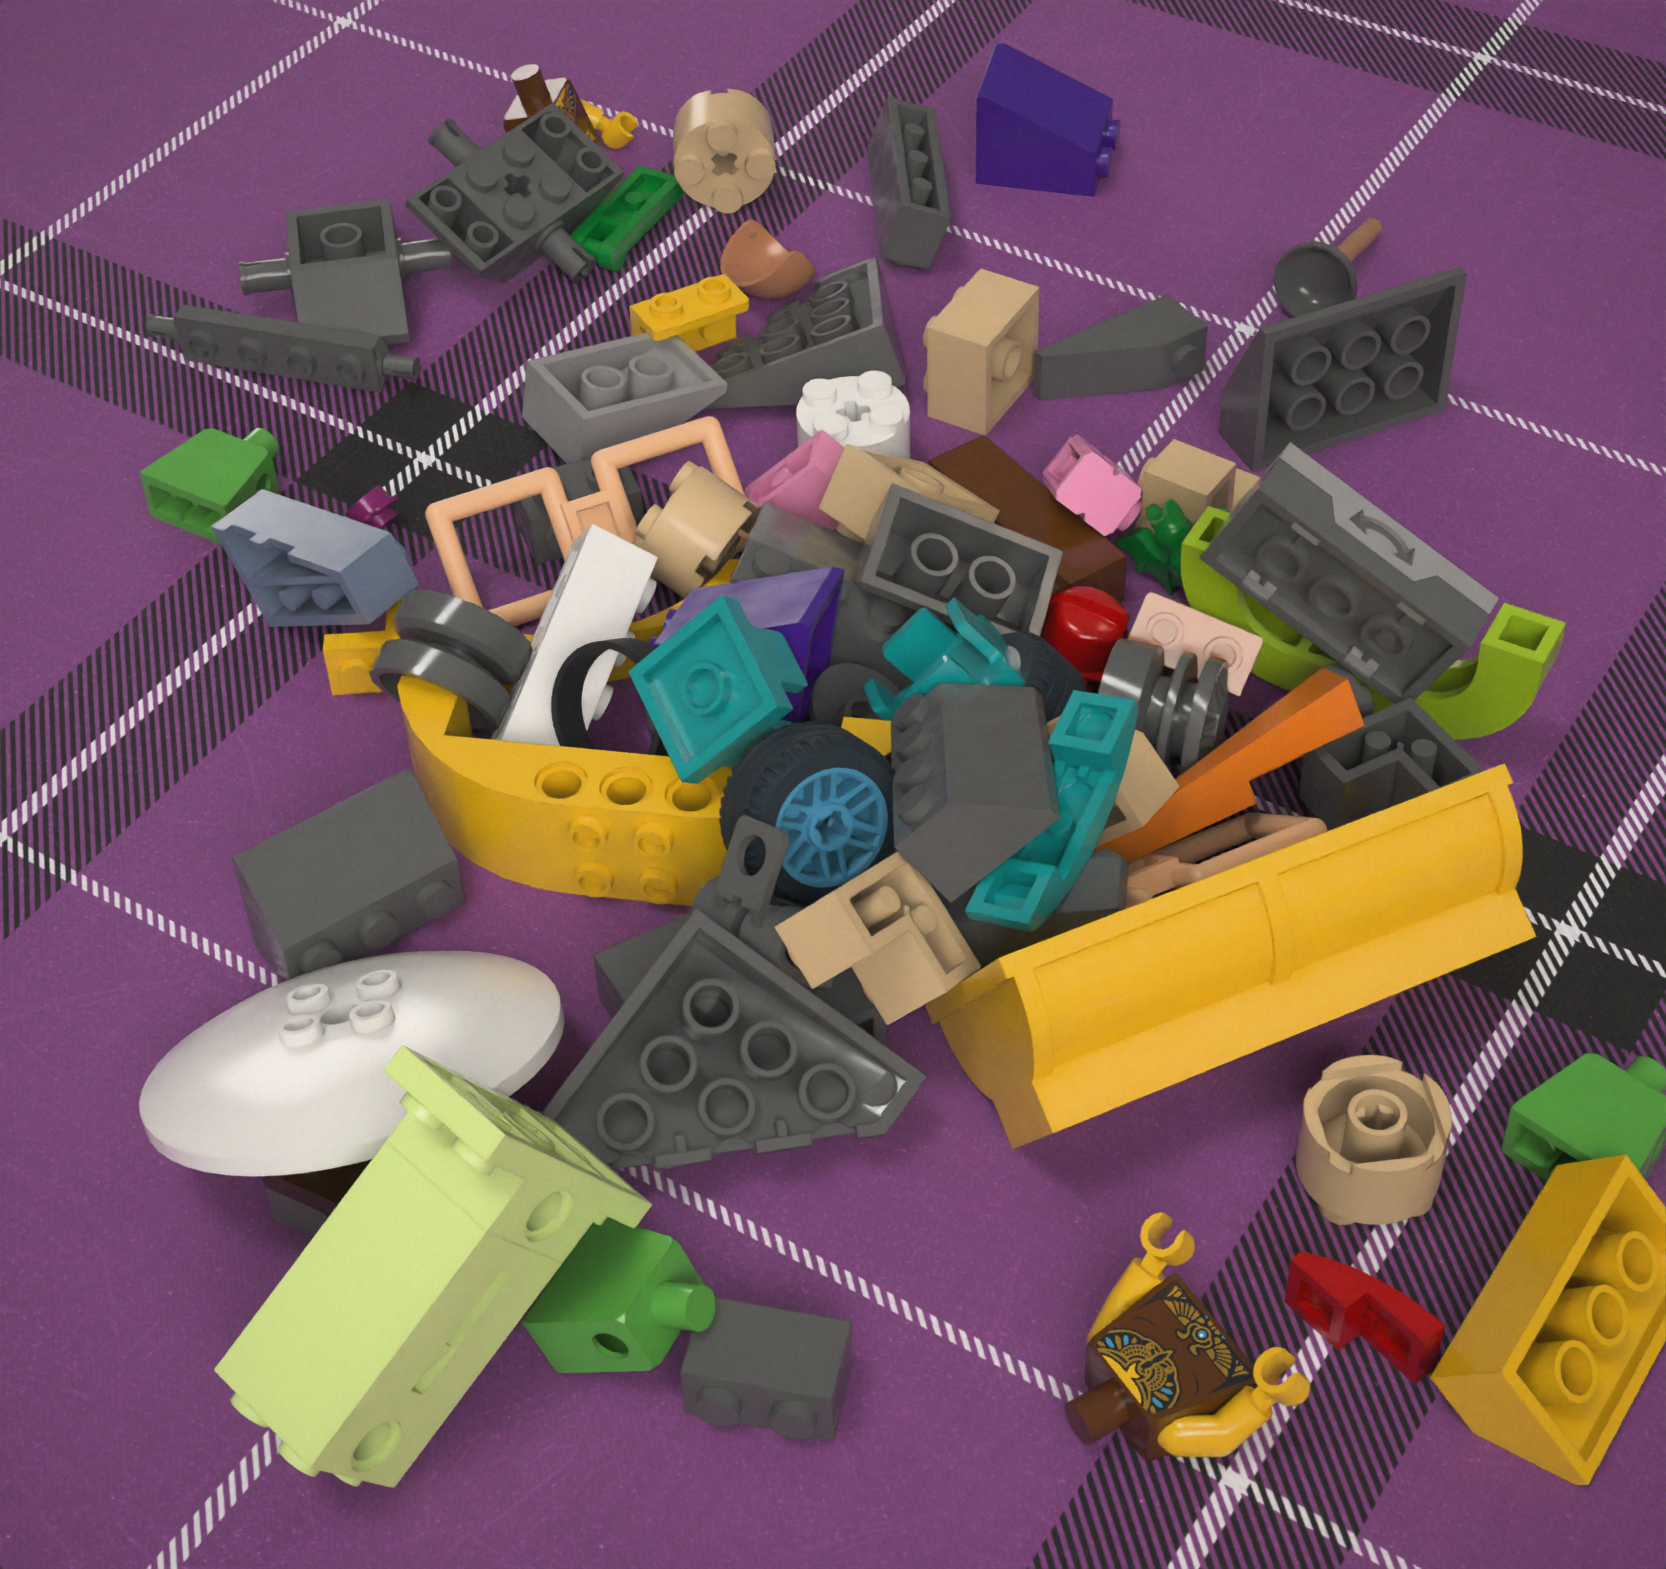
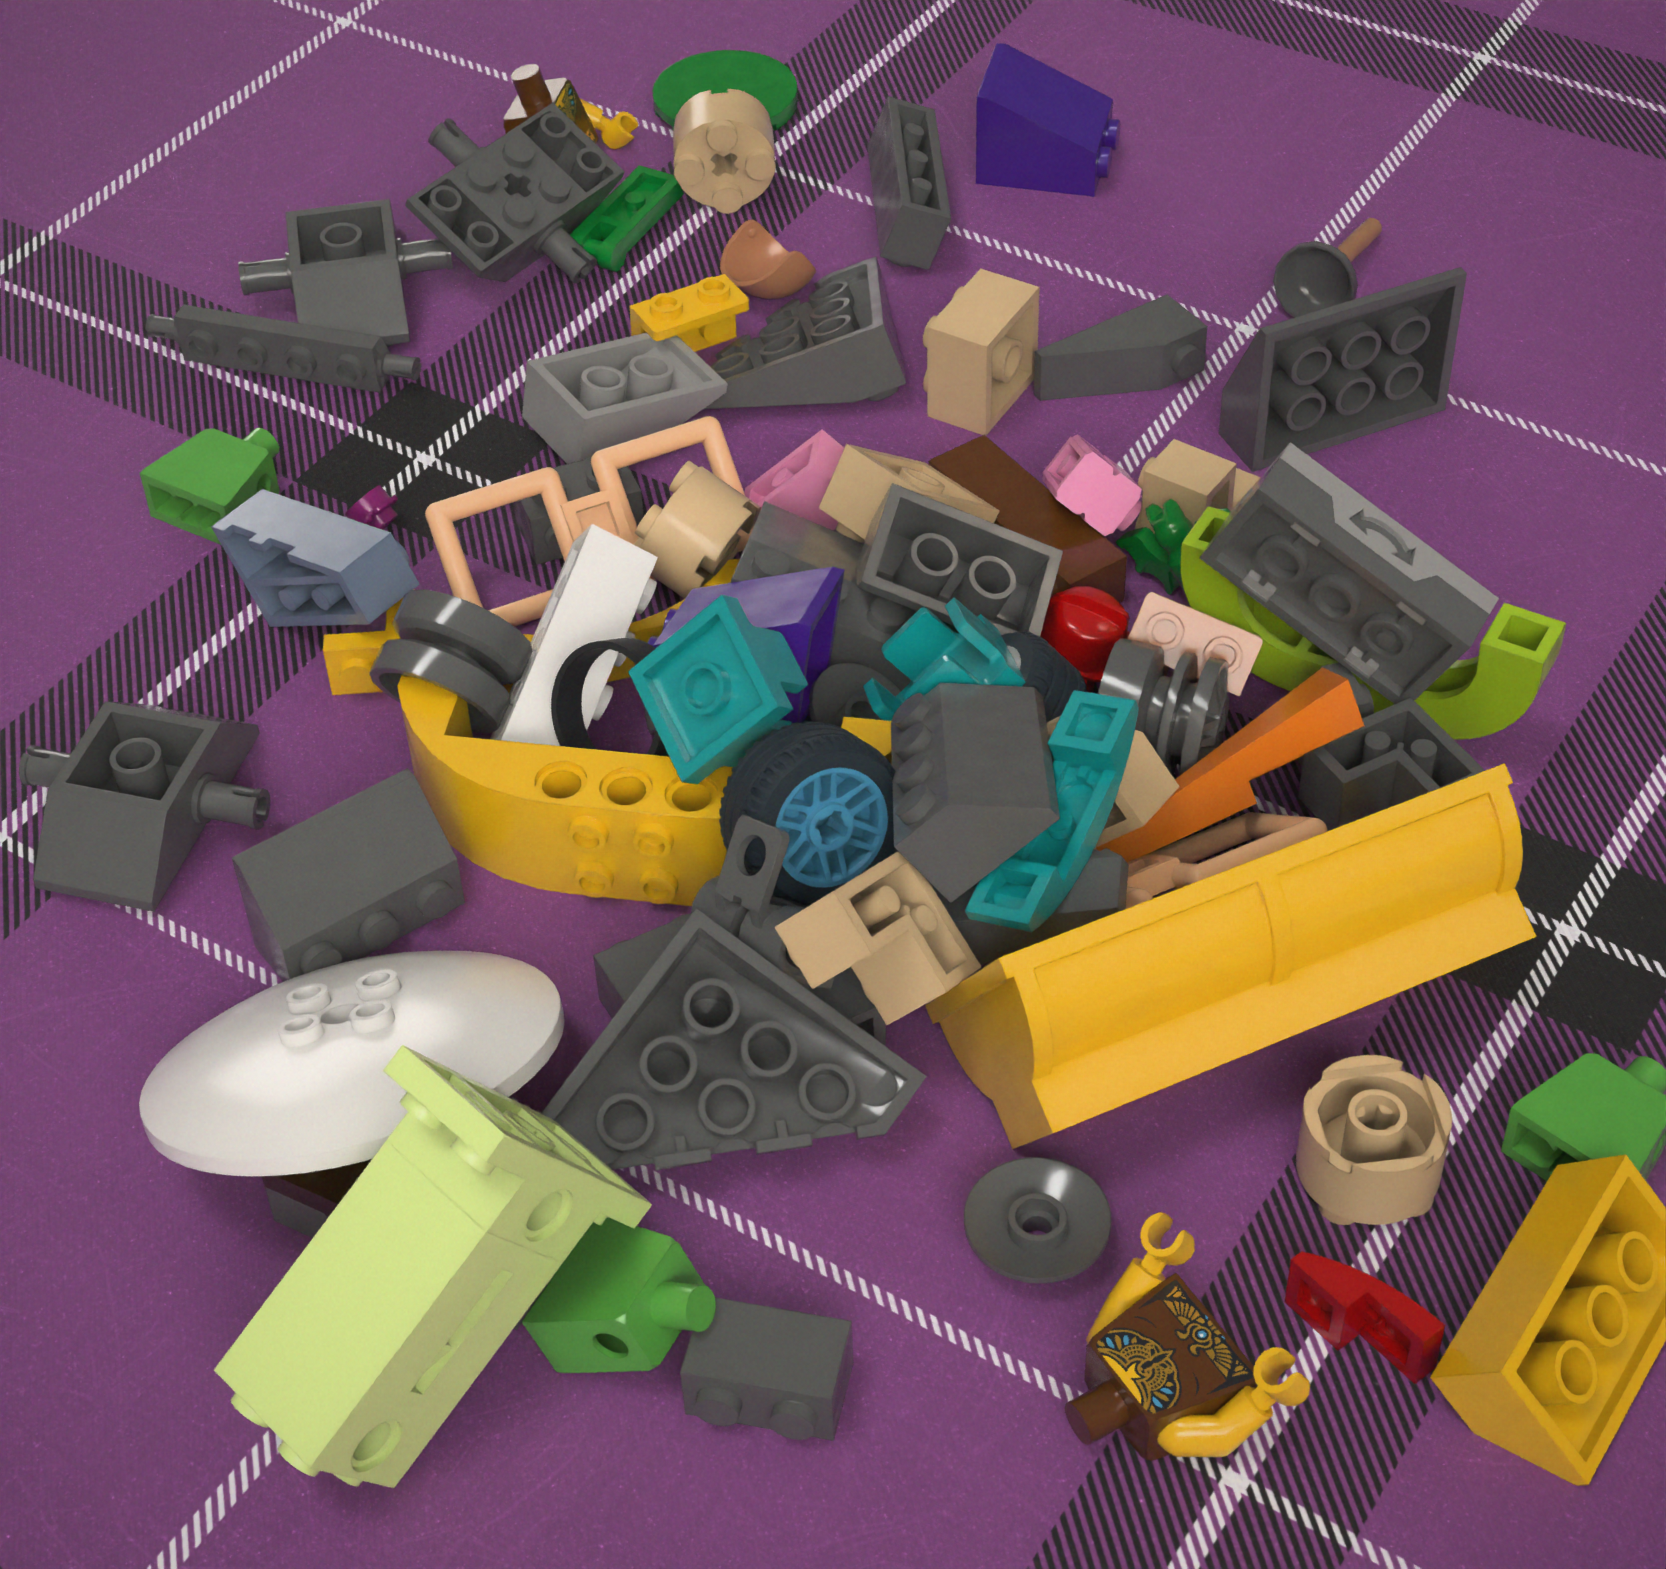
white brick [796,371,910,459] -> none
none -> dark grey slope [19,701,271,912]
none -> green tile [653,50,798,132]
none -> dark grey dish [964,1157,1111,1284]

